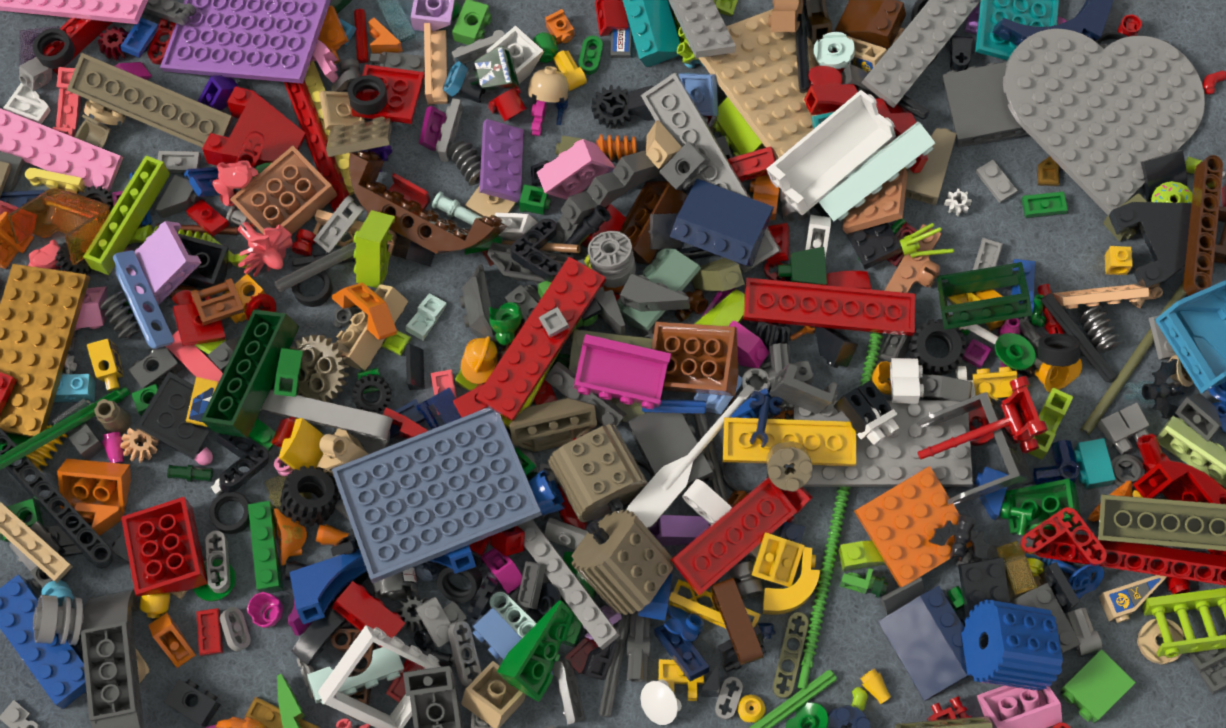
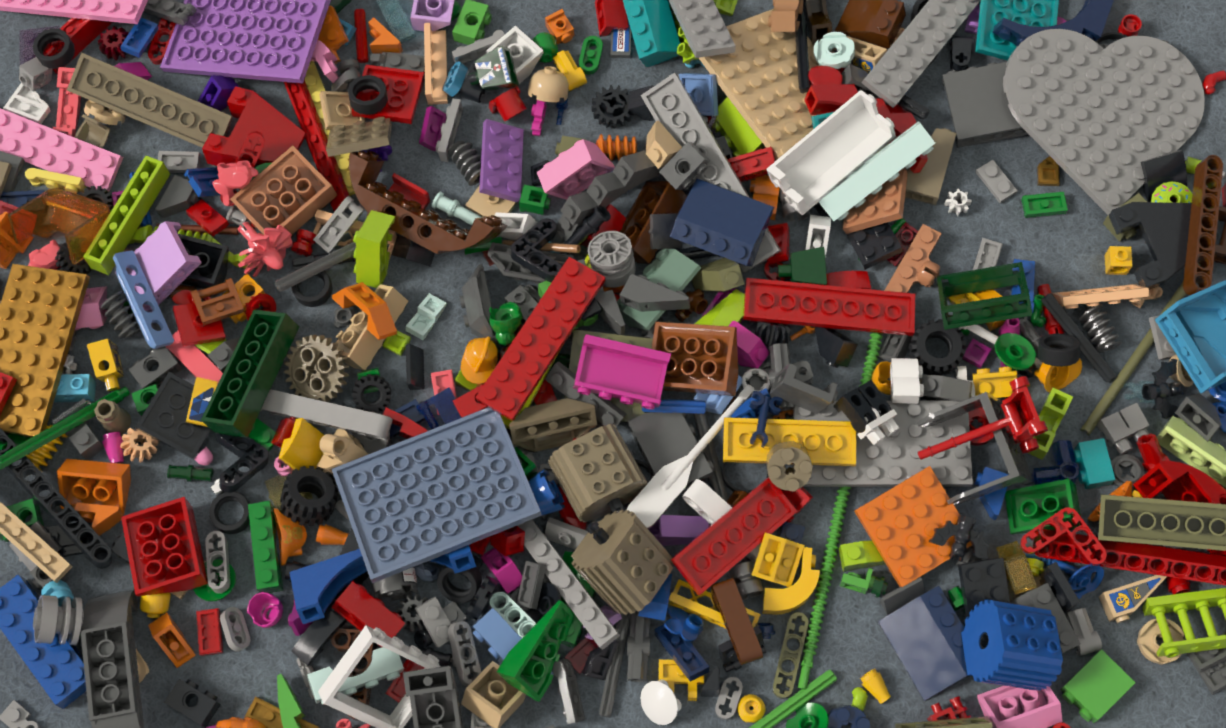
green slope [274,348,303,397] -> none
black plate [331,534,358,556] -> none
light grey plate [539,307,569,338] -> none
lime plant [900,223,954,258] -> none
green piece [1000,501,1035,536] -> none

